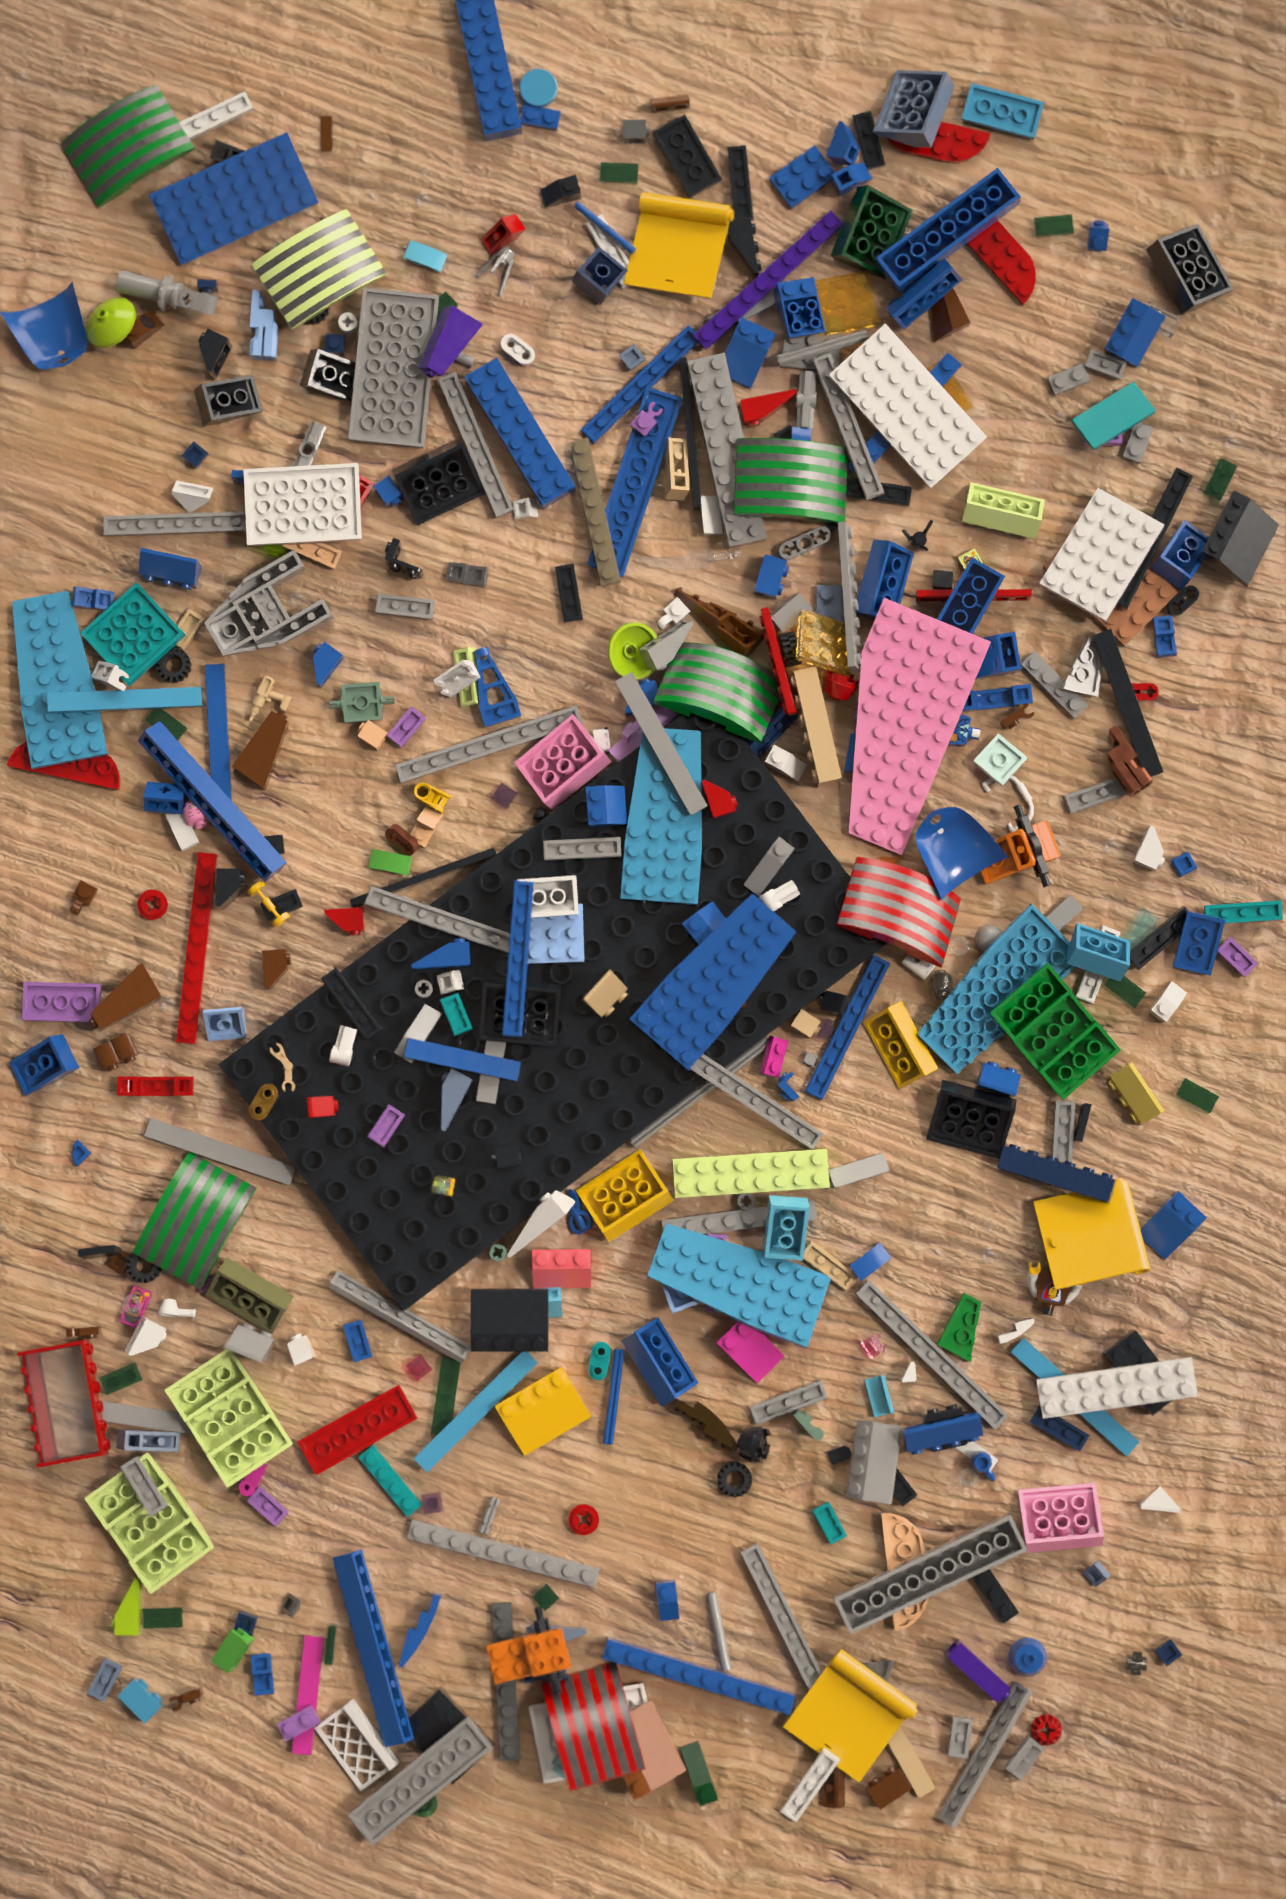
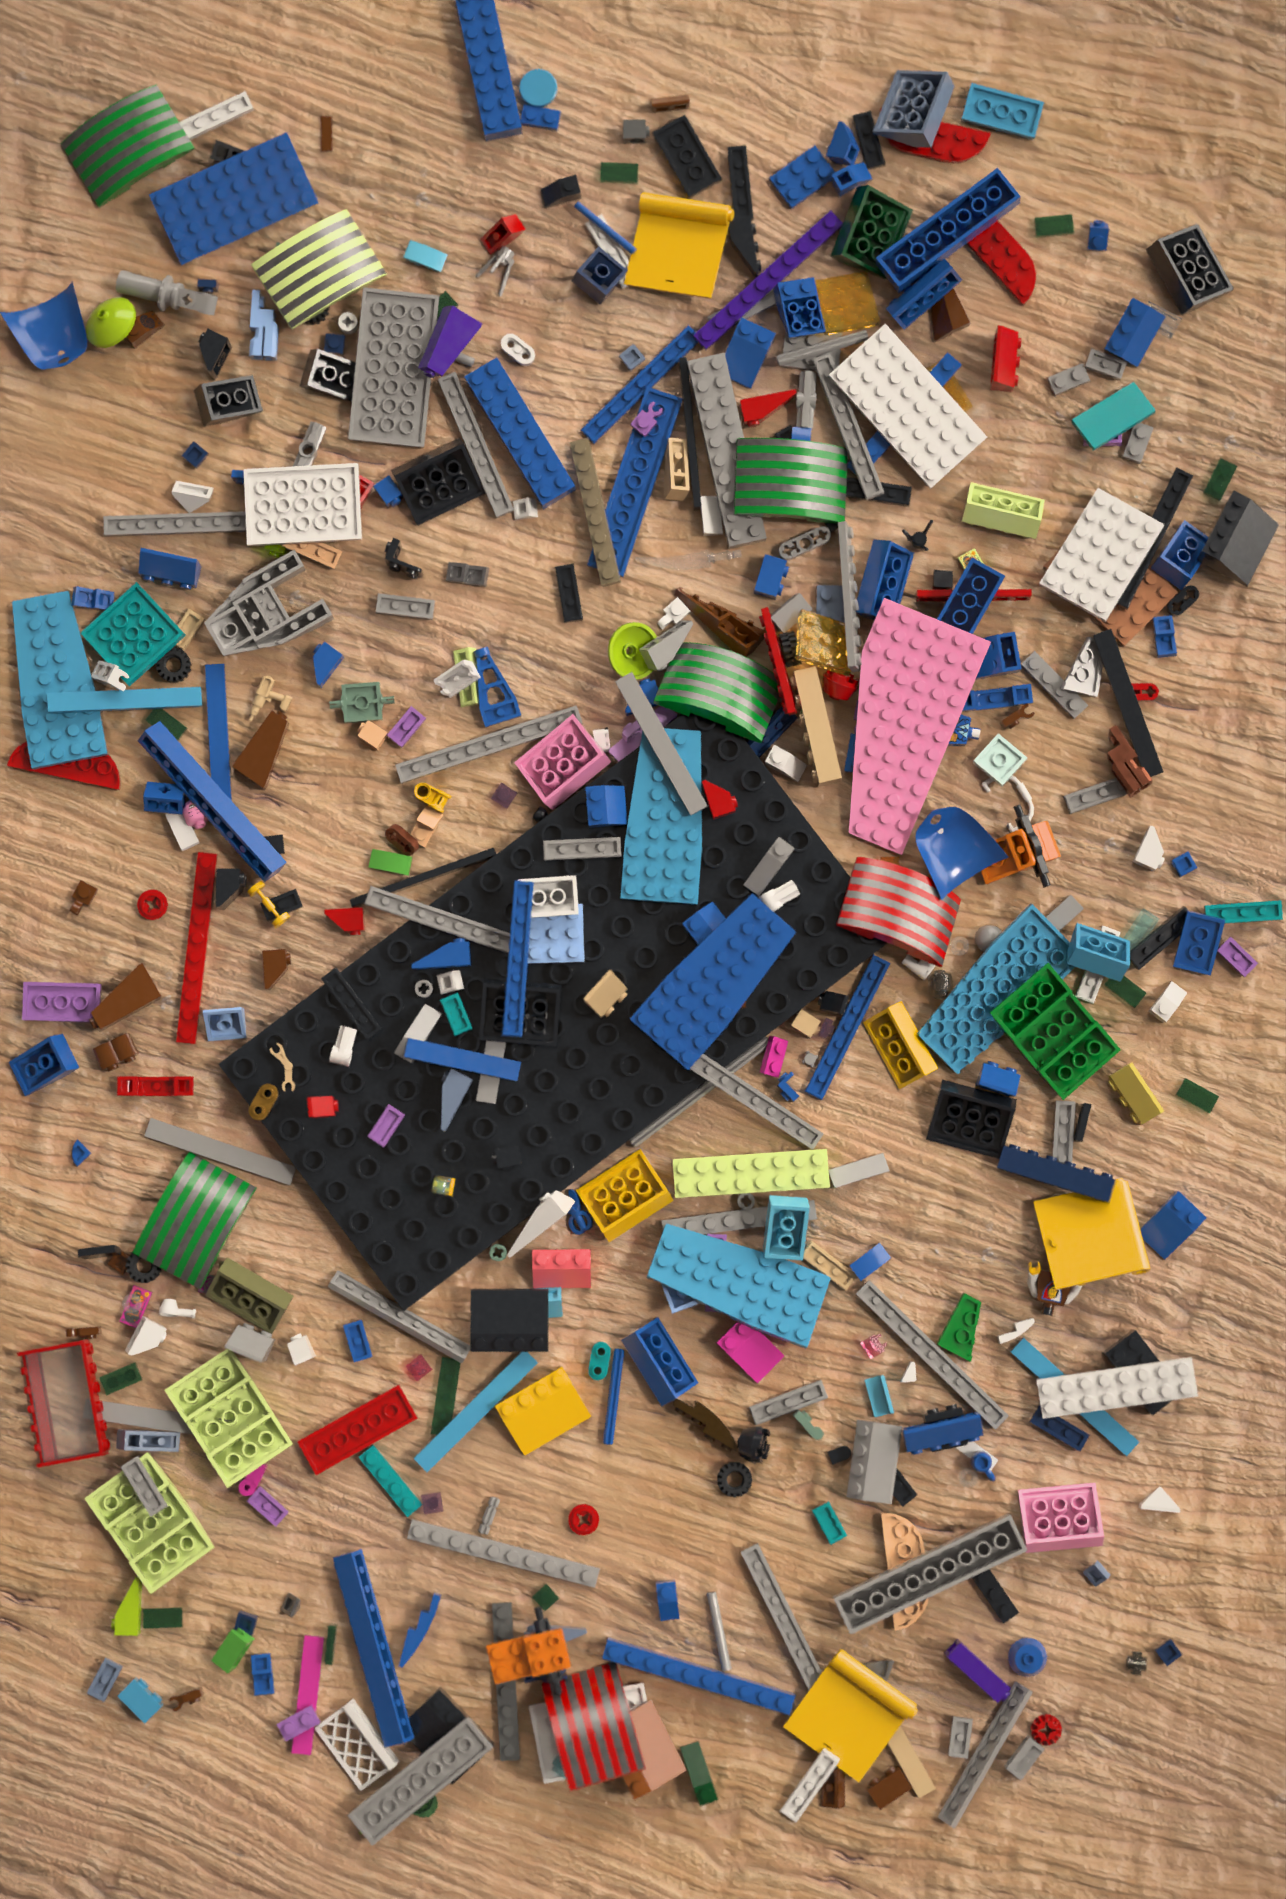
none -> red slope [990,325,1022,392]

